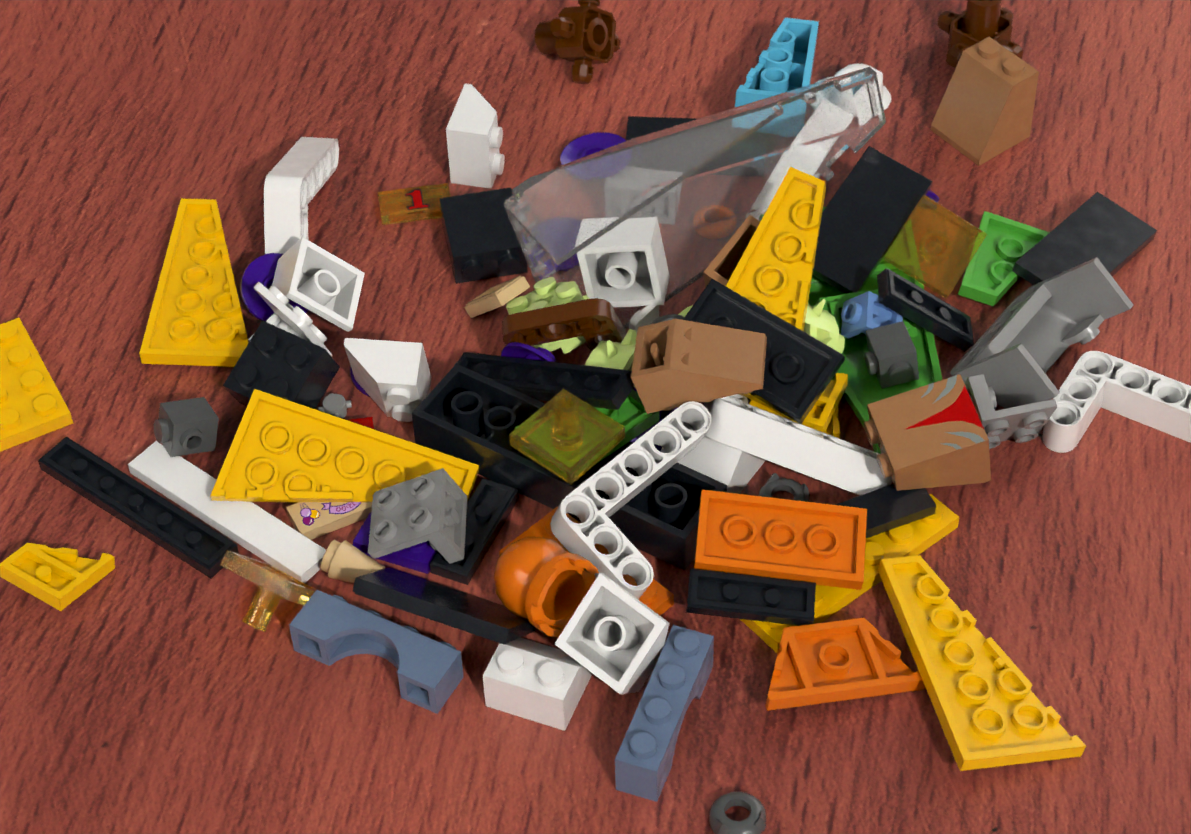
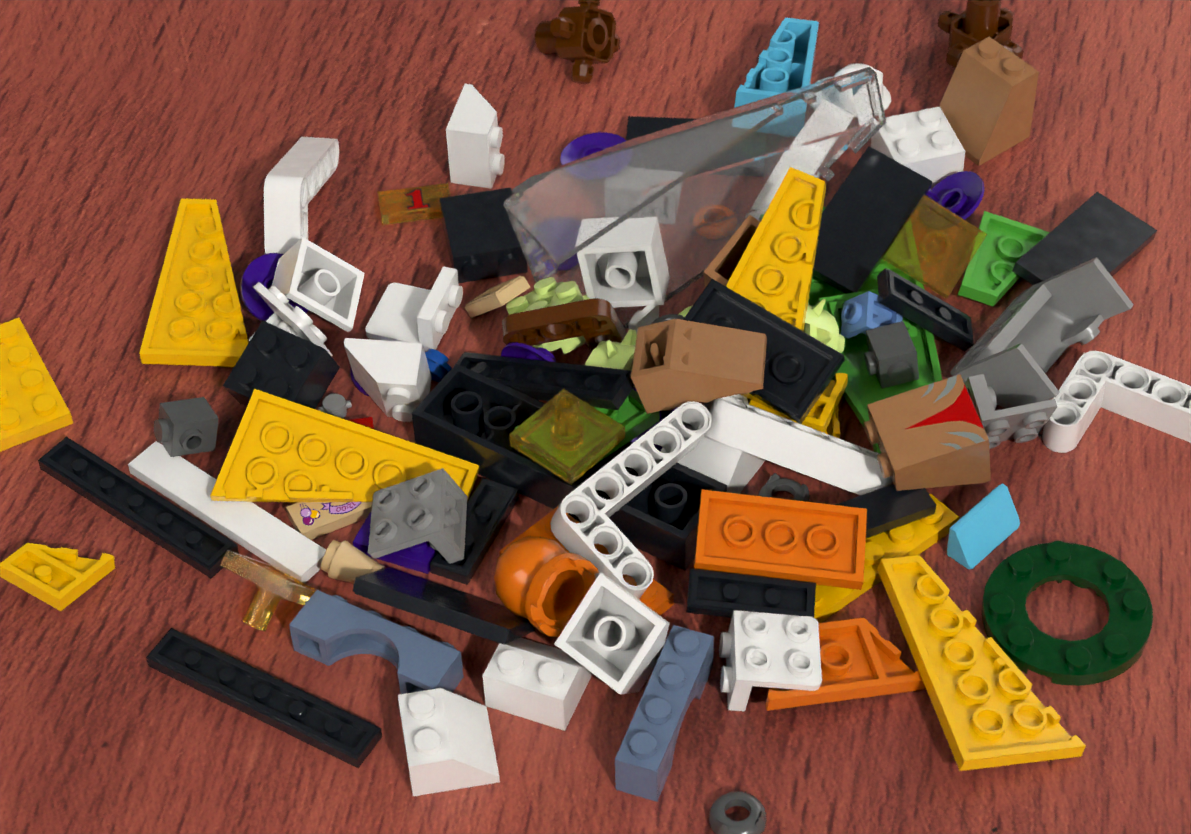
none -> black tile [146,628,382,768]
none -> white bracket [365,266,463,351]
none -> white slope [398,688,500,796]
none -> blue plate [425,349,452,382]
none -> white bracket [719,610,822,711]
none -> white brick [871,106,965,189]
none -> dark purple dish [920,171,985,231]
none -> medium azure slope [947,483,1020,569]
none -> dark green plate [981,541,1153,686]

